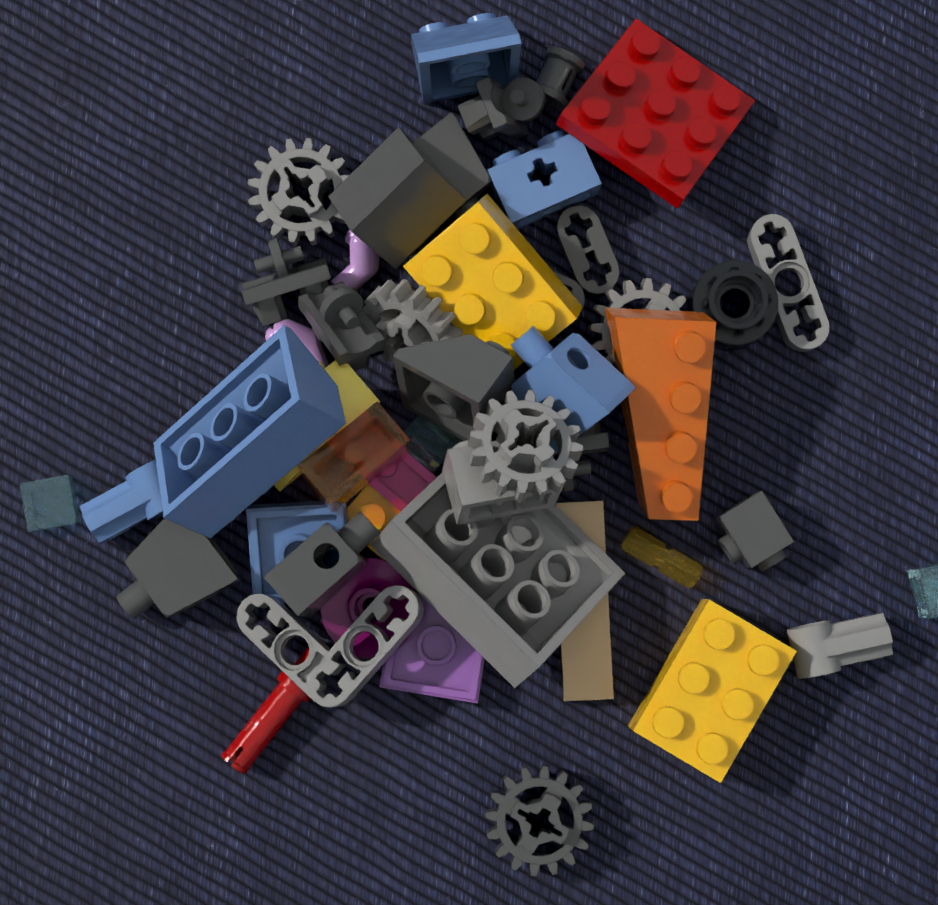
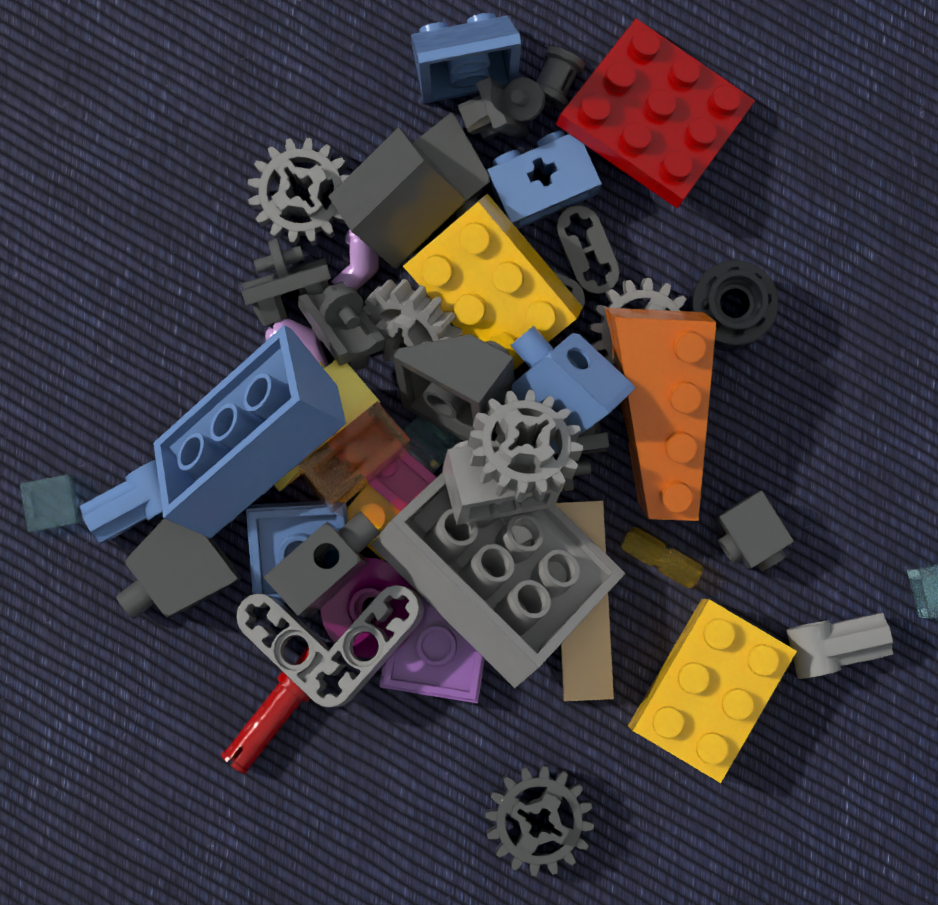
light grey beam [747,214,830,352] -> none

